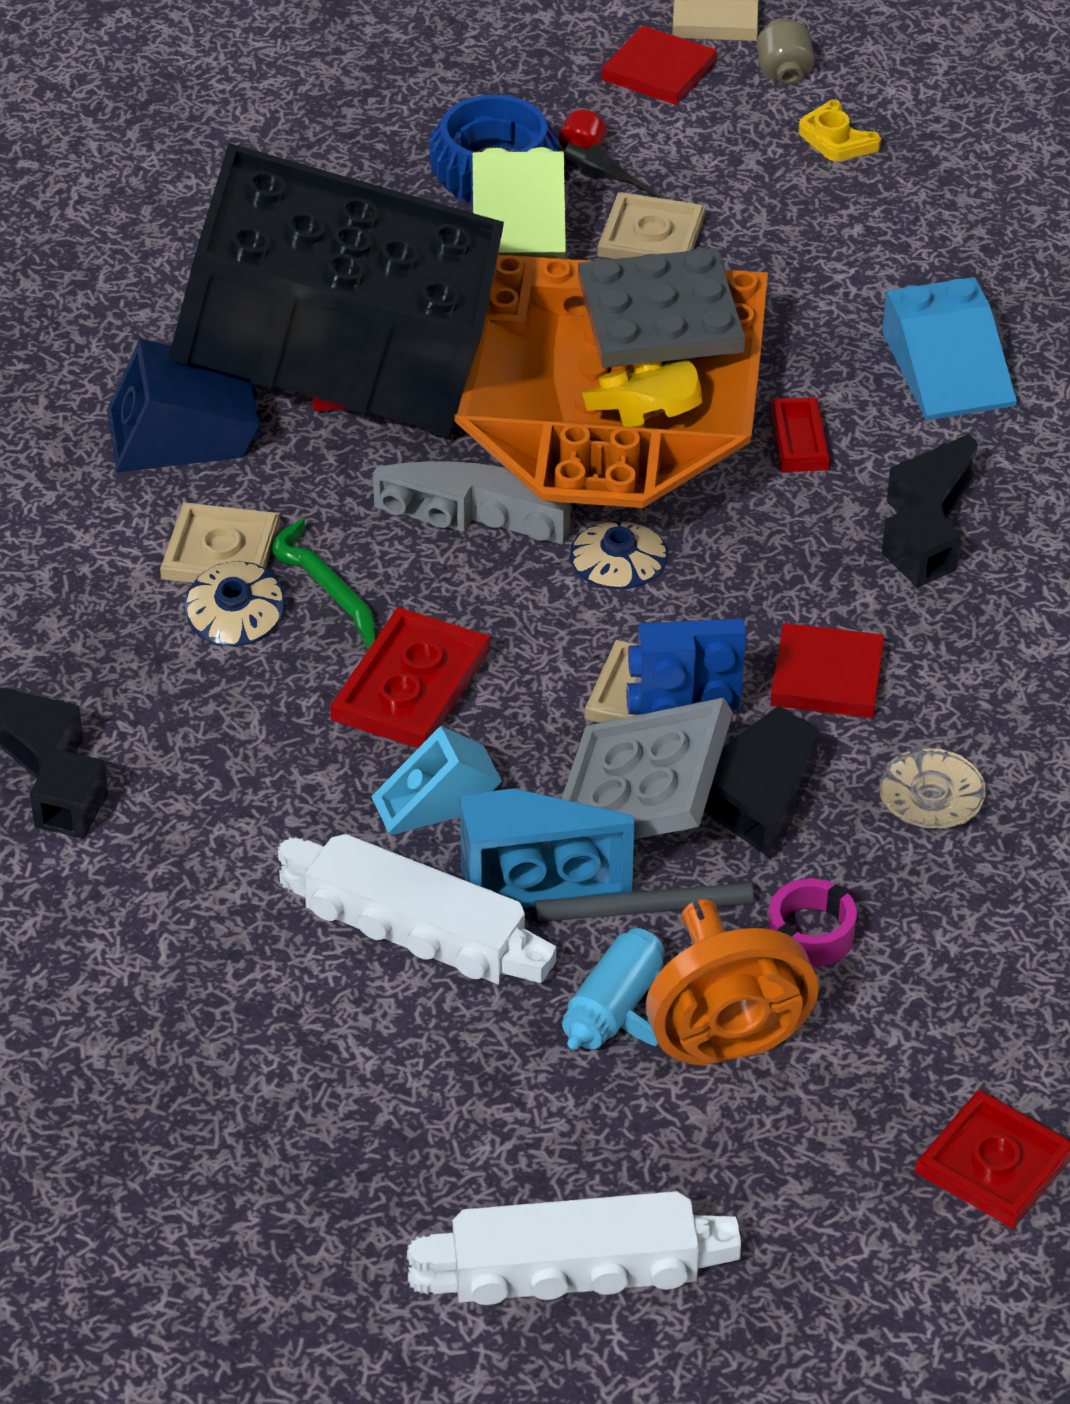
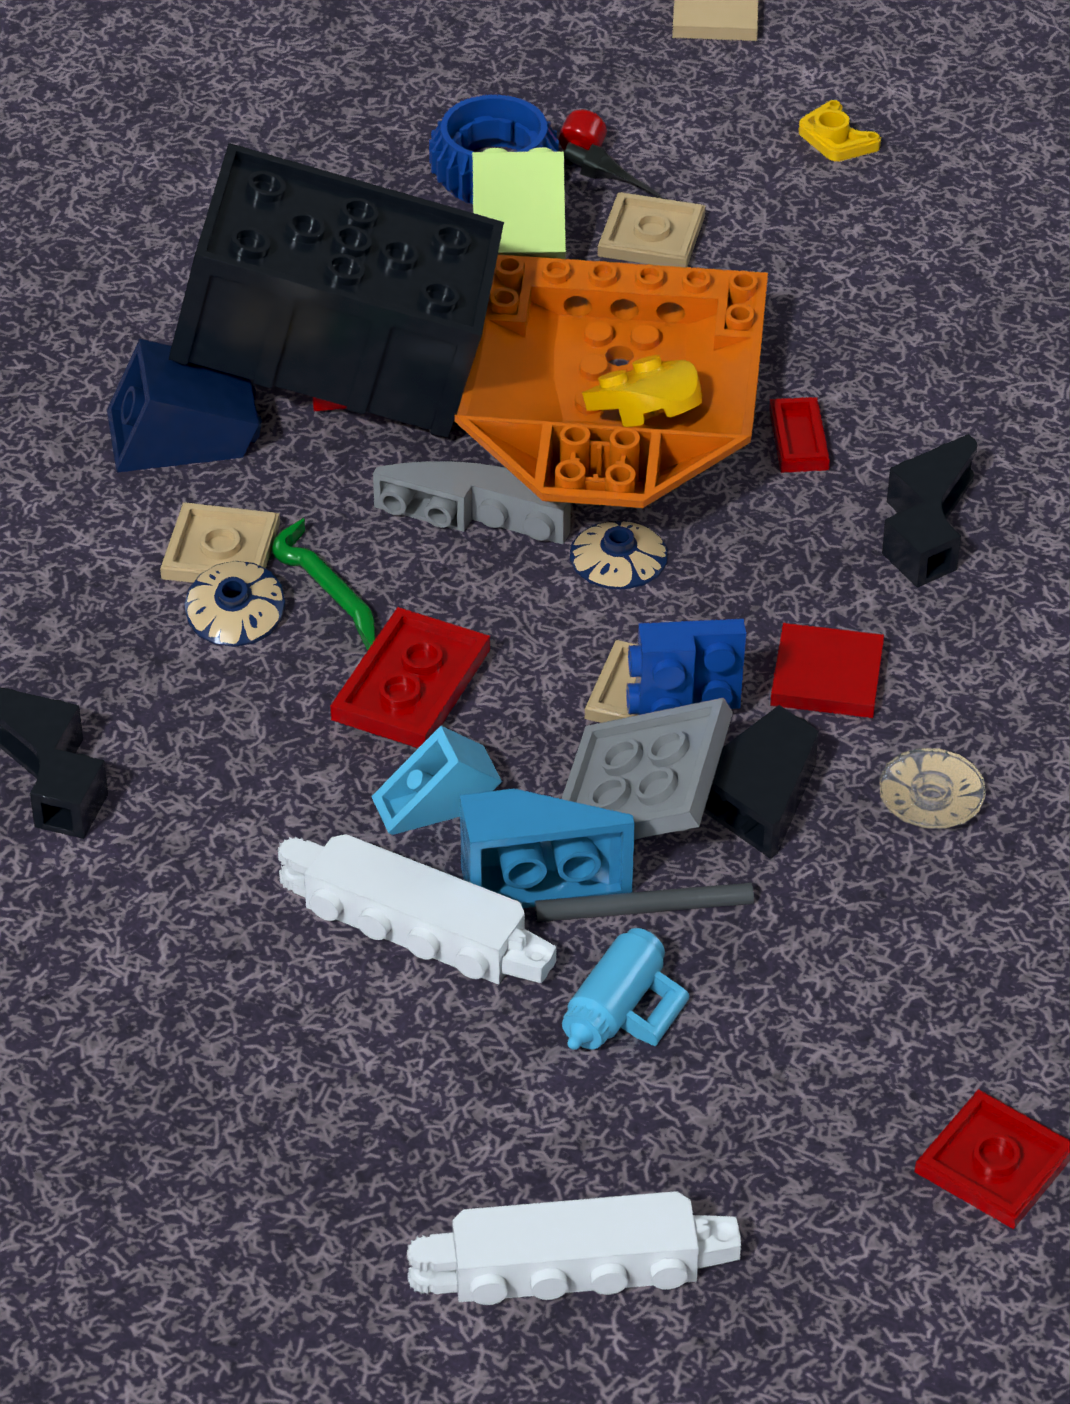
dark grey plate [578,248,745,368] -> none
red tile [601,25,717,105] -> none
orange piece [646,899,819,1066] -> none
dark tan head [756,19,815,85] -> none
dark pink piece [767,878,857,967] -> none
dark azure slope [882,277,1017,421] -> none

